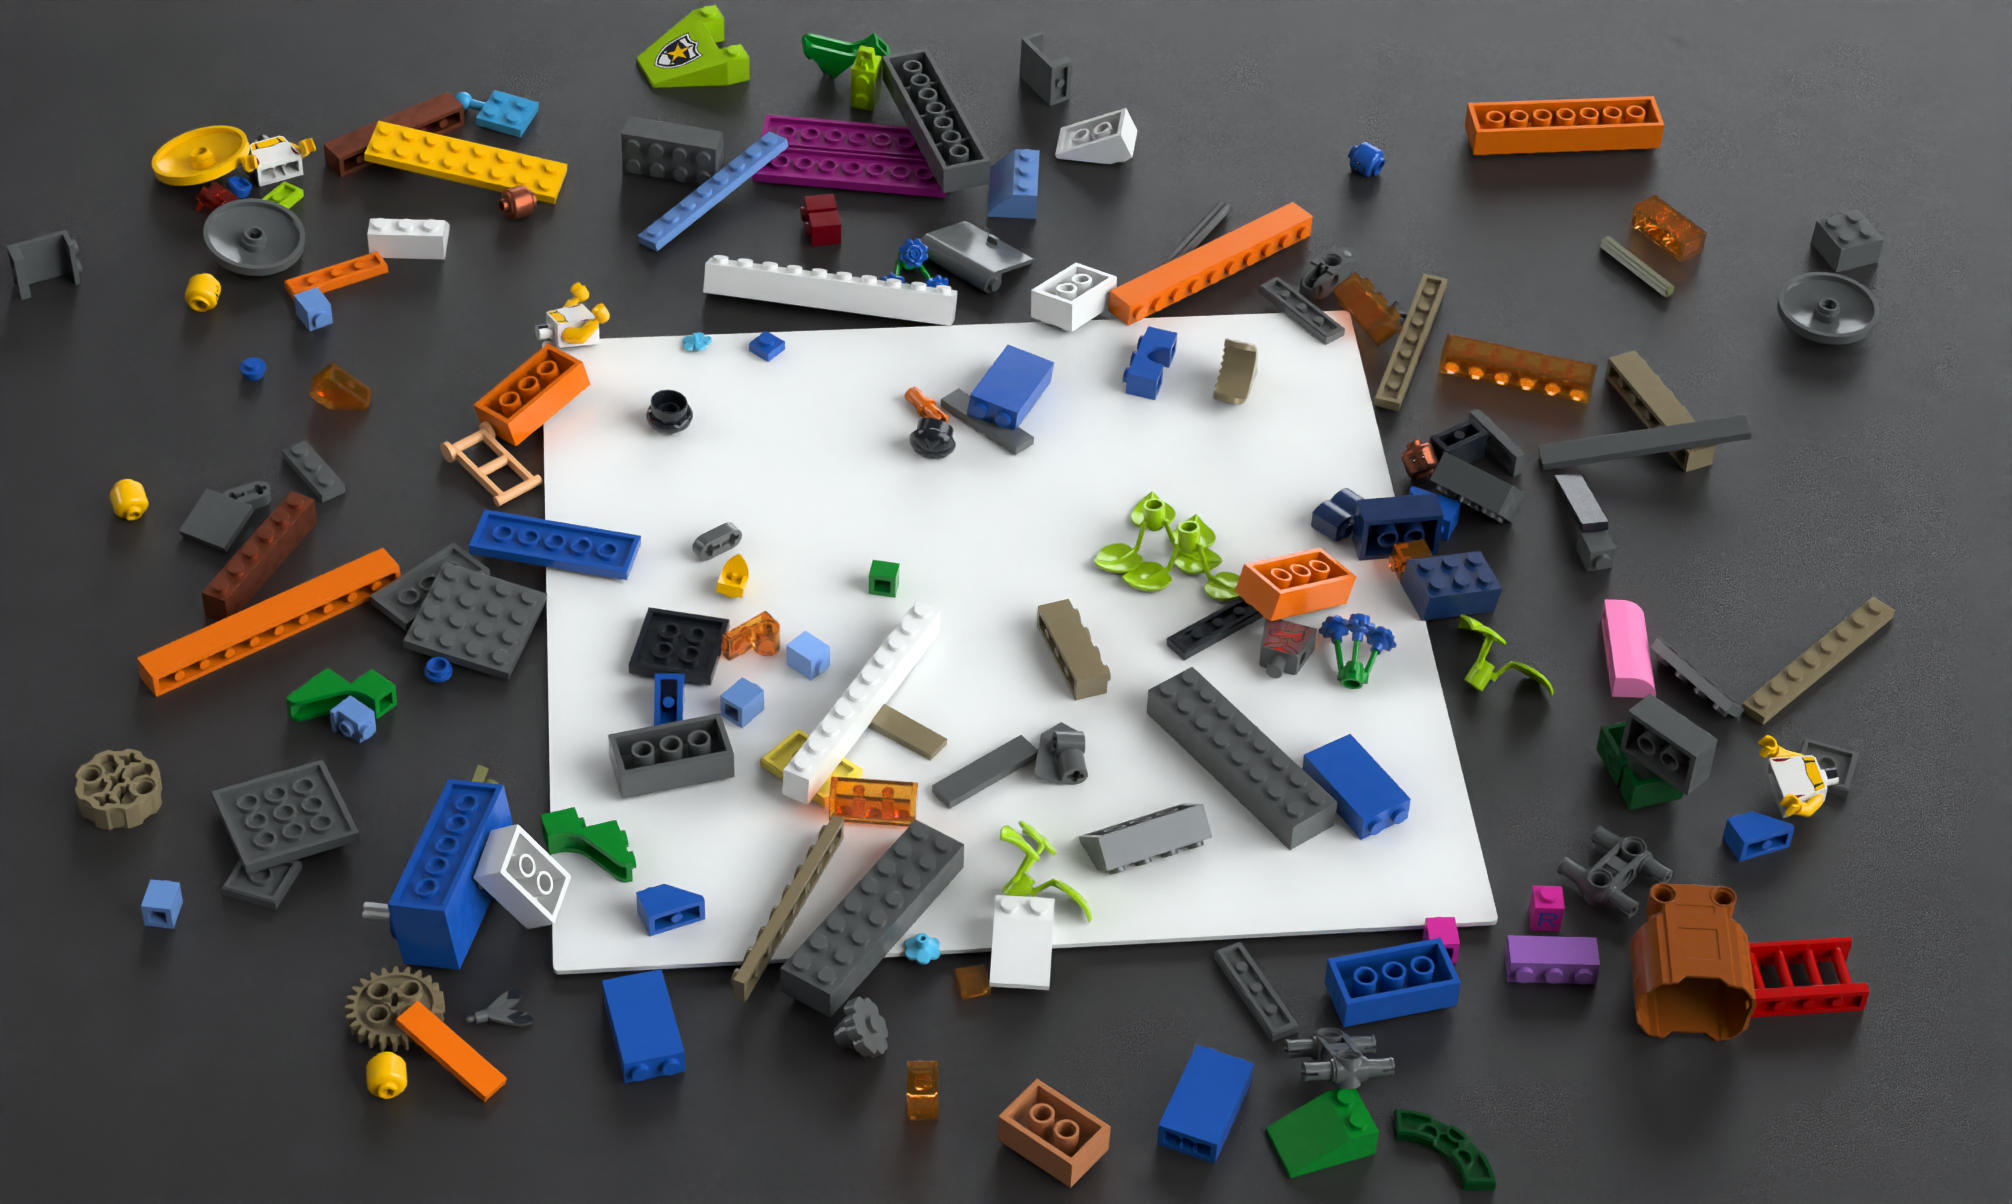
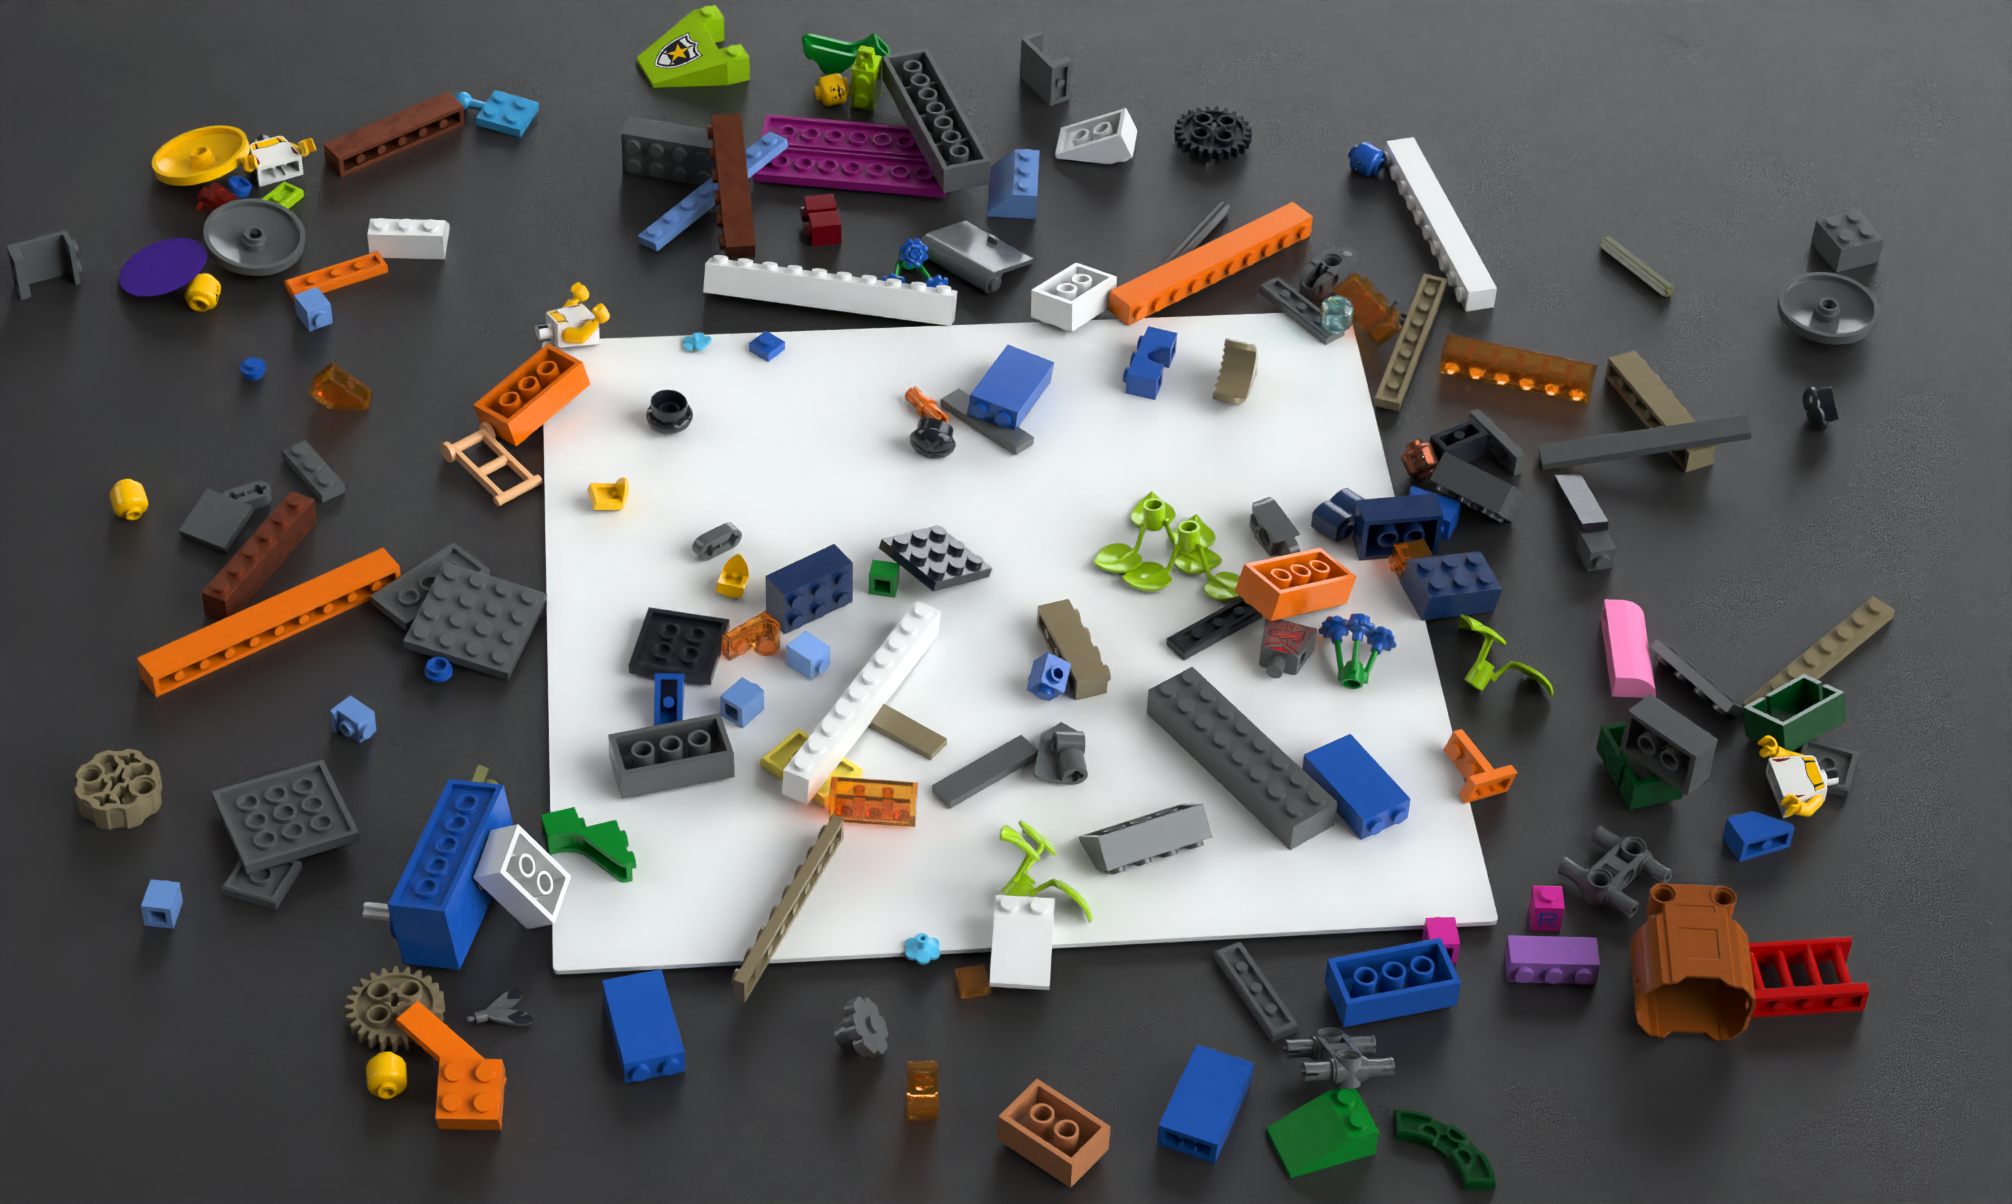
green arch [286,668,397,722] -> none
yellow plate [364,121,568,204] -> none
blue plate [469,509,641,580] -> none
copper head [498,185,537,220] -> none
blue slope [636,884,705,936] -> none
dark grey brick [780,820,964,1018] -> none
orange brick [1464,96,1664,155] -> none
clear orange brick [1631,195,1707,262] -> none
none -> dark purple sticker [119,238,207,297]
none -> orange brick [435,1058,505,1130]
none -> yellow plate [587,478,629,510]
none -> copper brick [707,113,756,258]
none -> dark blue brick [765,544,853,634]
none -> yellow head [814,73,850,107]
none -> black plate [879,525,992,592]
none -> blue brick [1027,653,1071,701]
none -> black gear [1174,106,1252,163]
none -> dark grey piece [1250,497,1301,556]
none -> clear light blue head [1320,295,1354,334]
none -> white brick [1383,137,1497,312]
none -> orange bracket [1443,729,1518,804]
none -> dark green piece [1743,674,1846,752]
none -> black piece [1802,385,1839,430]

